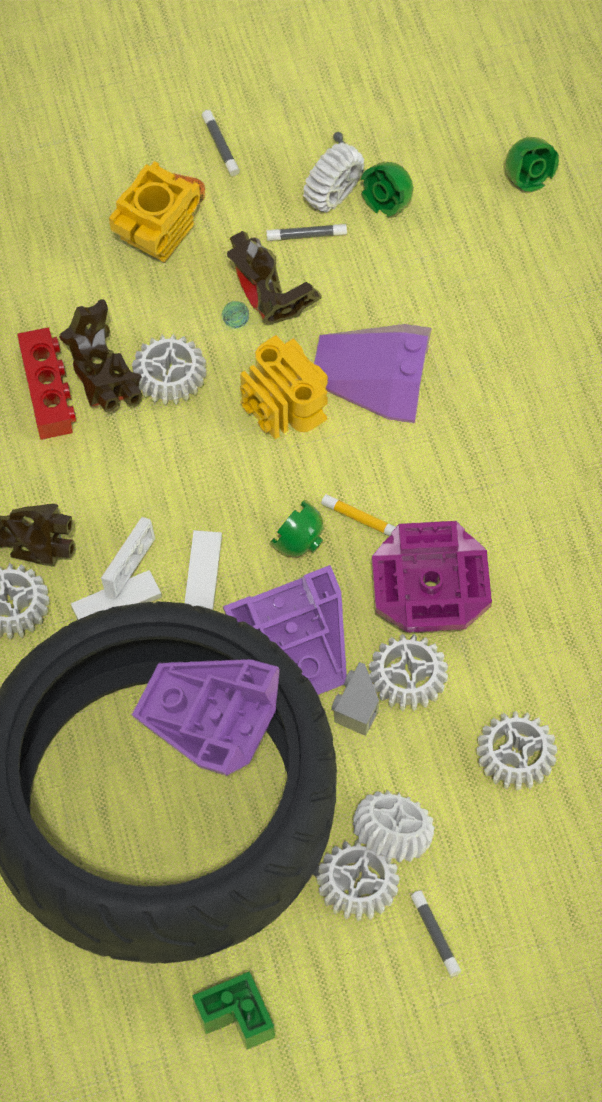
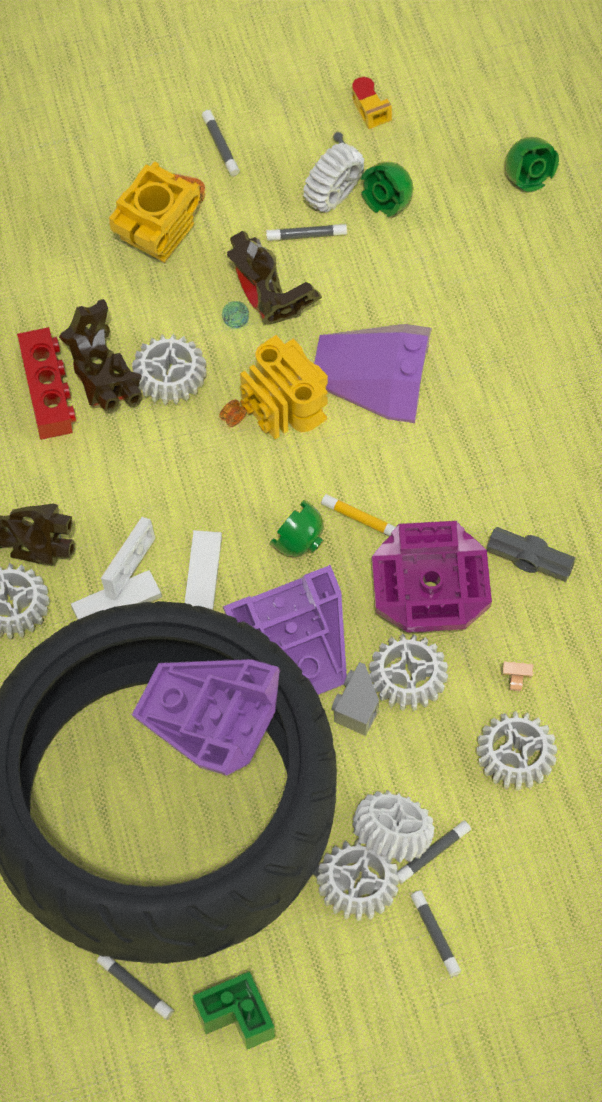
none -> dark grey bar [97,956,174,1020]
none -> clear orange bush [219,399,247,427]
none -> yellow leg [352,77,392,130]
none -> dark grey bar [396,820,471,884]
none -> dark grey piece [487,527,576,581]
none -> light nougat tile [502,661,533,691]

